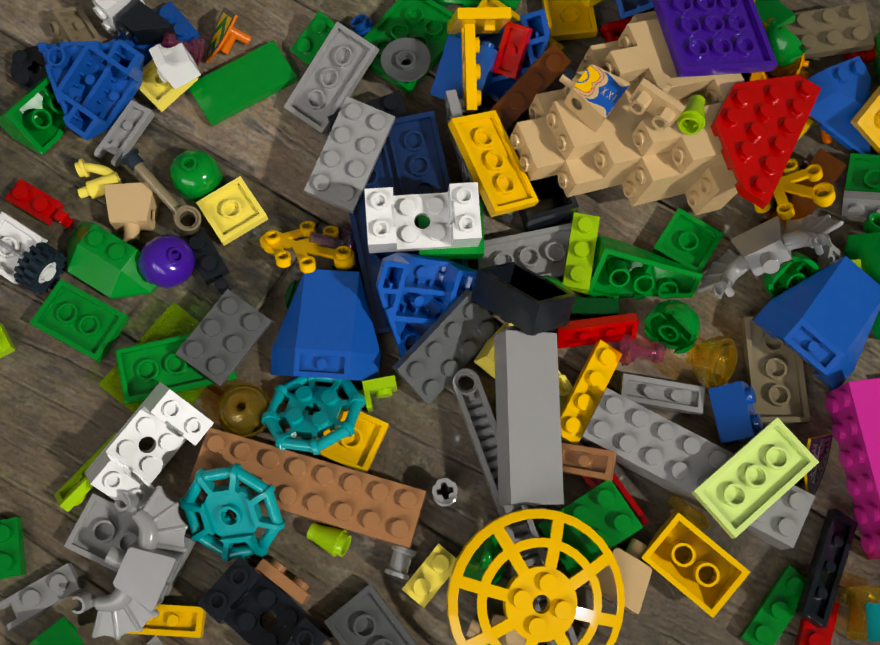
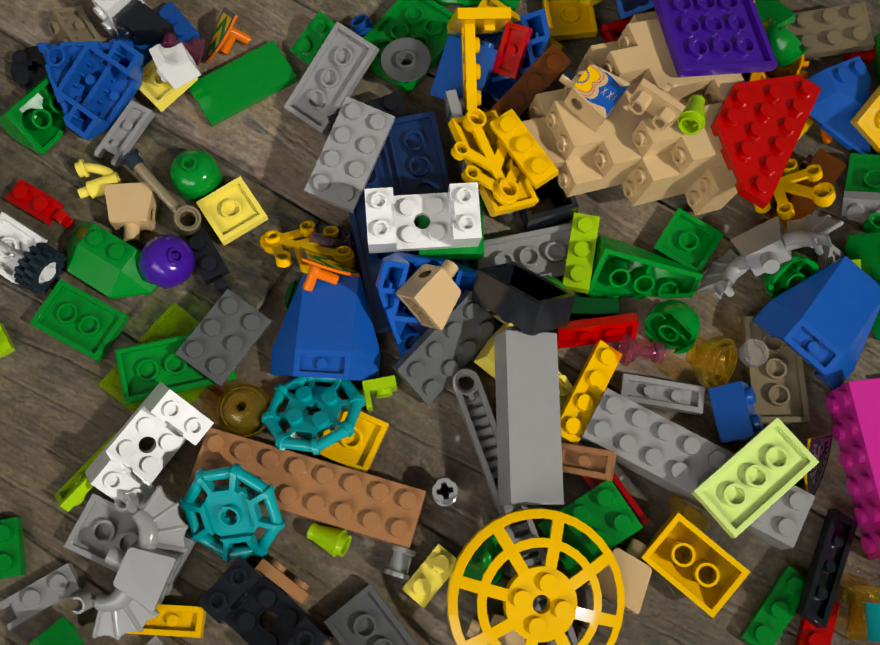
none -> orange shield [298,247,360,292]
none -> tan torso [395,260,461,331]
none -> yellow plant [451,108,521,206]
none -> yellow plate [489,109,559,189]
none -> clear tile [739,339,769,368]

